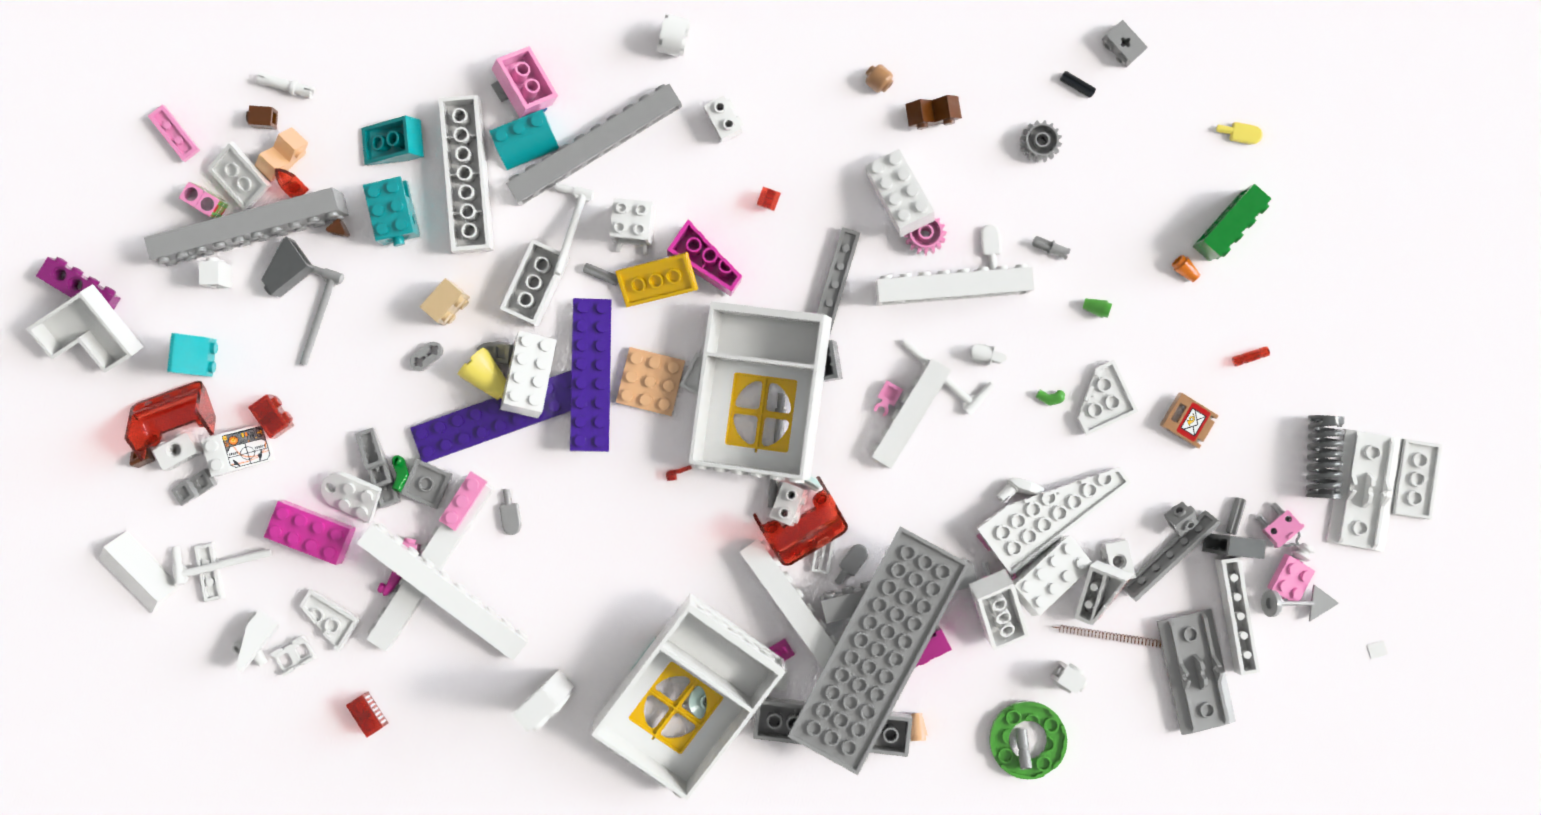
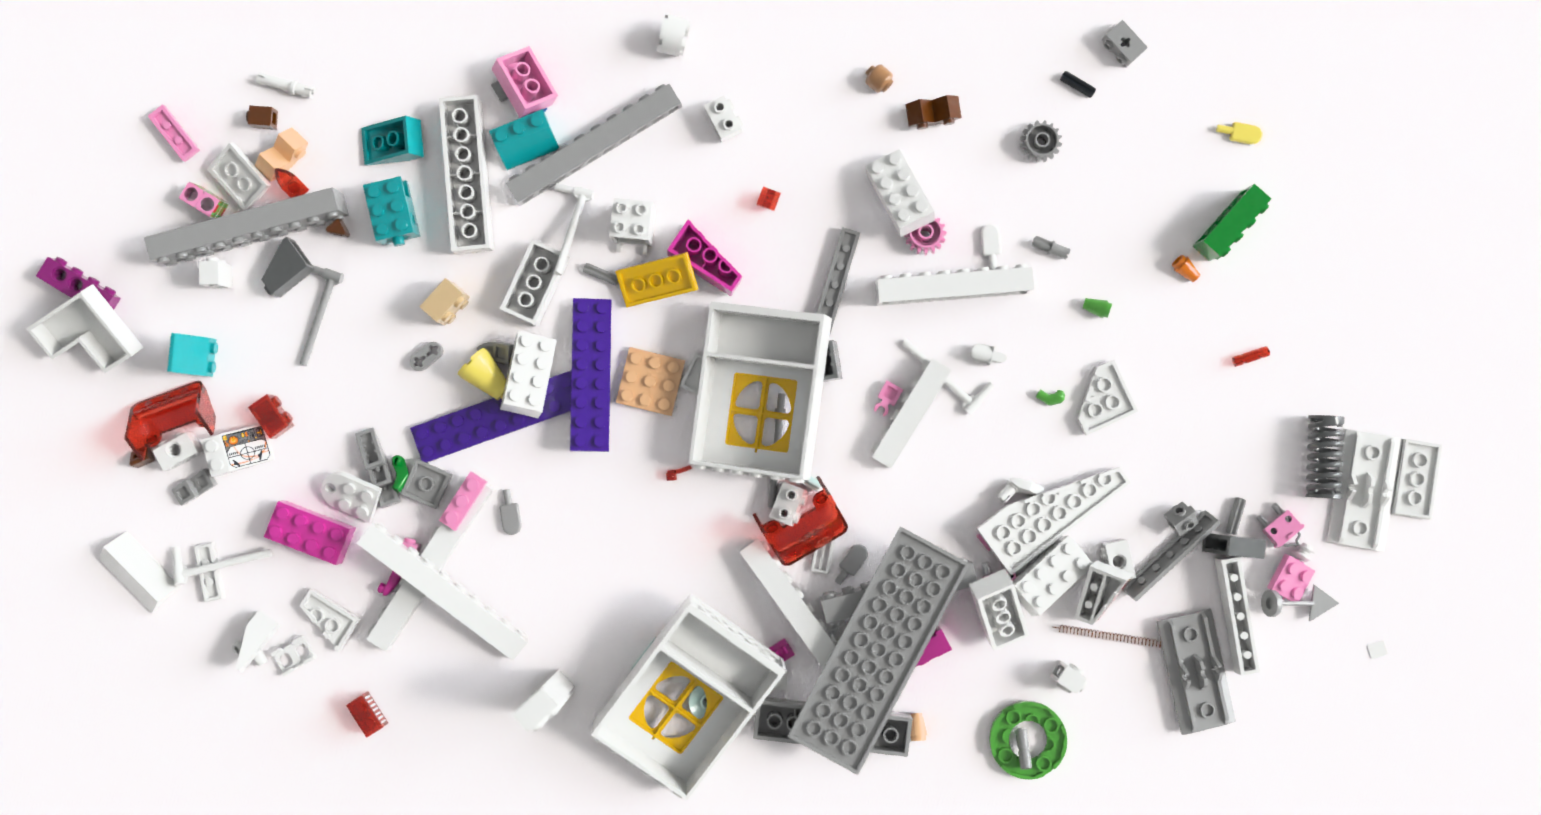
container [1160,392,1219,449] -> none

